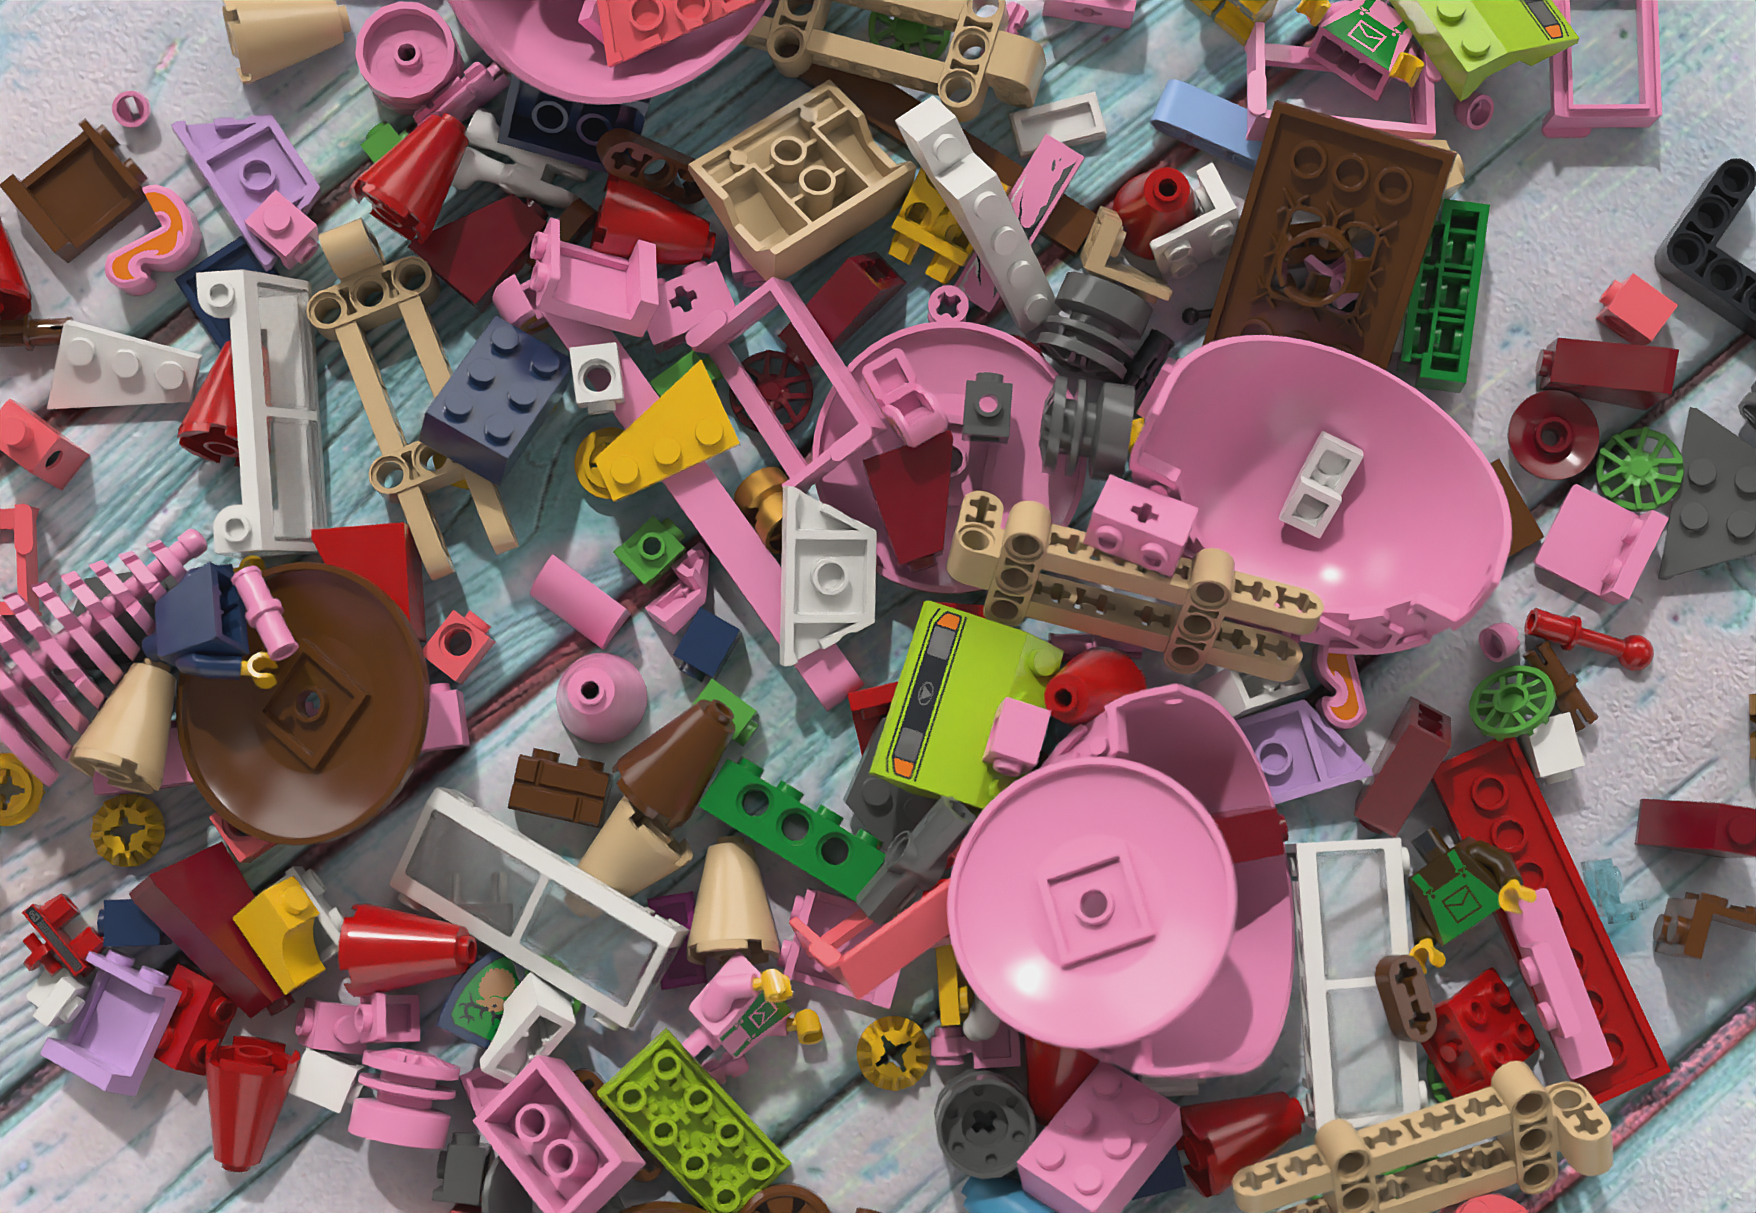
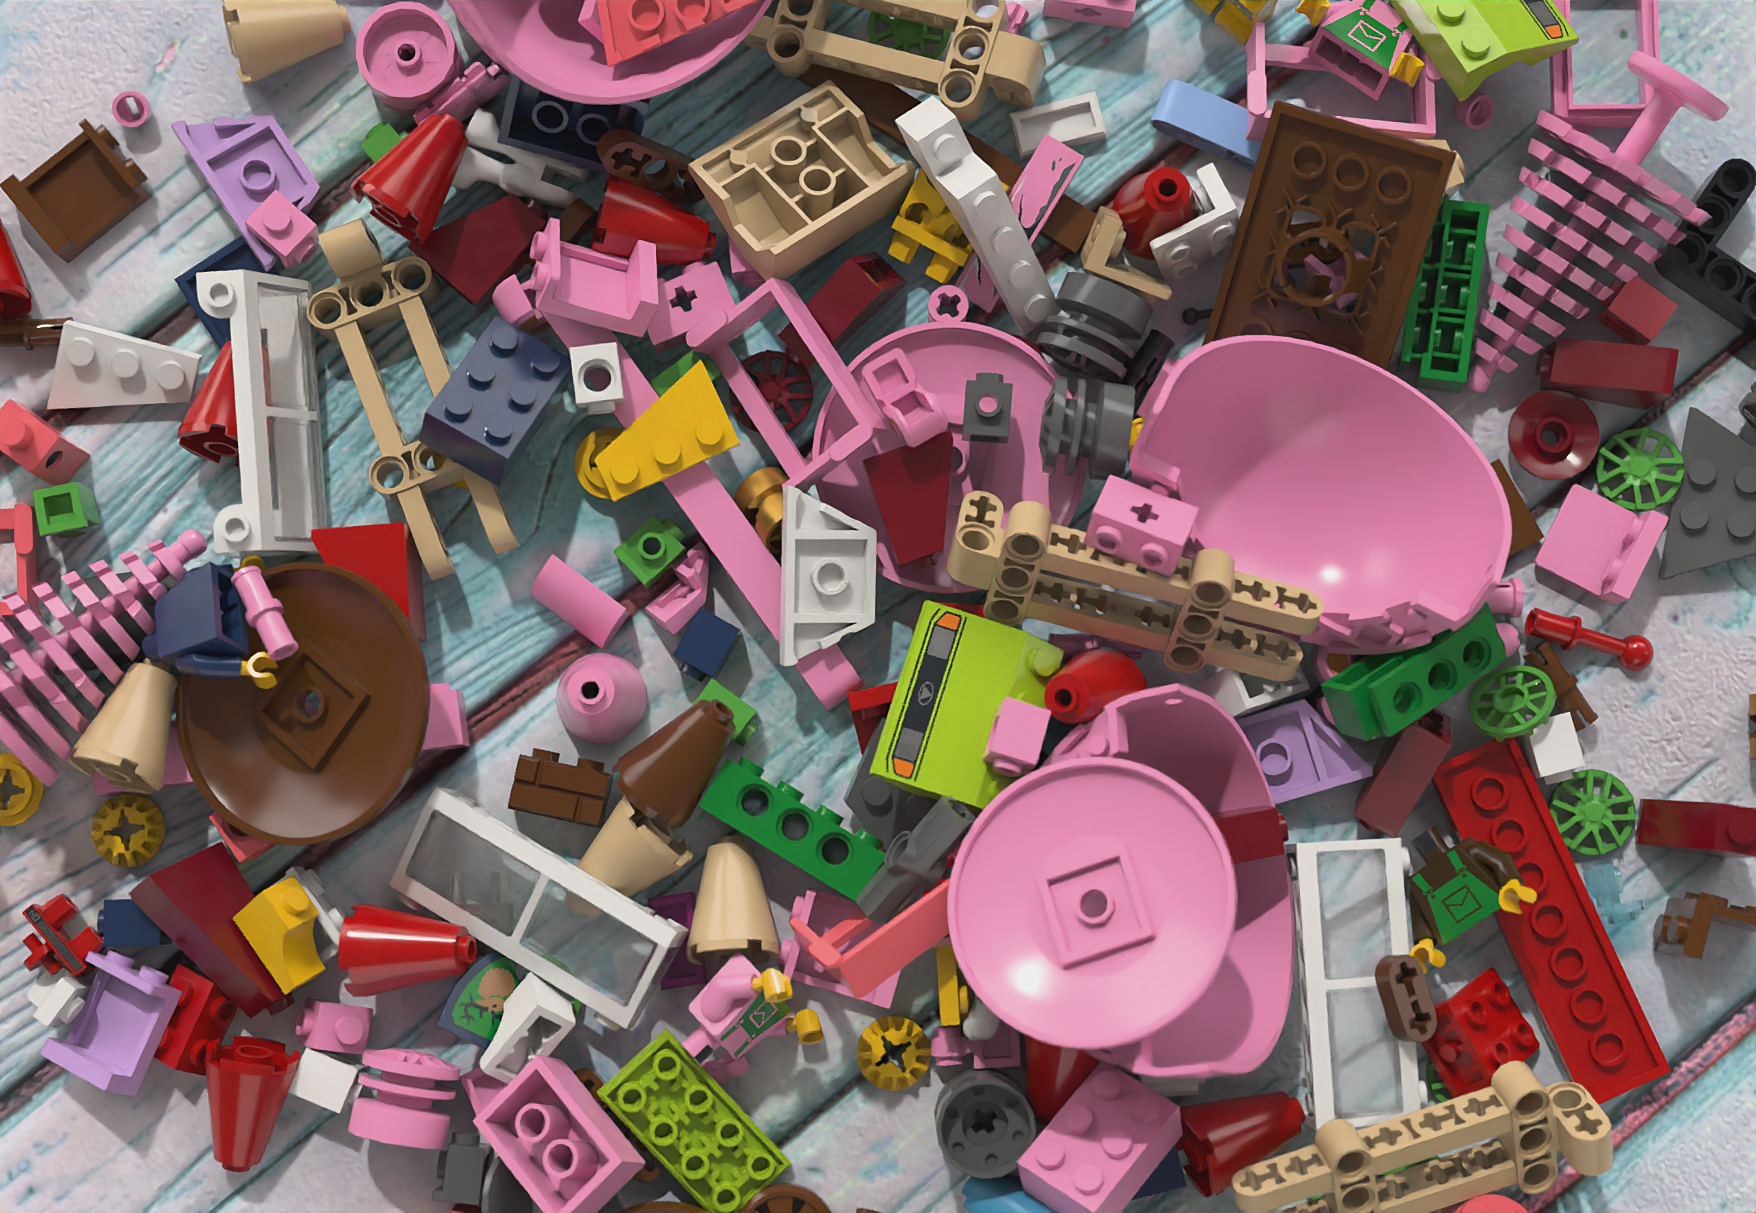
bright pink animal [105,184,202,296] -> none
bright pink bracket [355,992,420,1044] -> none
coral brick [422,610,496,684] -> none
white slope [1279,431,1364,539] -> none
bright pink bracket [1504,888,1613,1079] -> none
none -> bright green brick [32,481,100,538]
none -> green brick [1321,602,1508,740]
none -> bright pink plant [1465,50,1729,393]
none -> bright pink bush [1486,578,1523,617]
none -> bright green wheel [1548,769,1637,855]

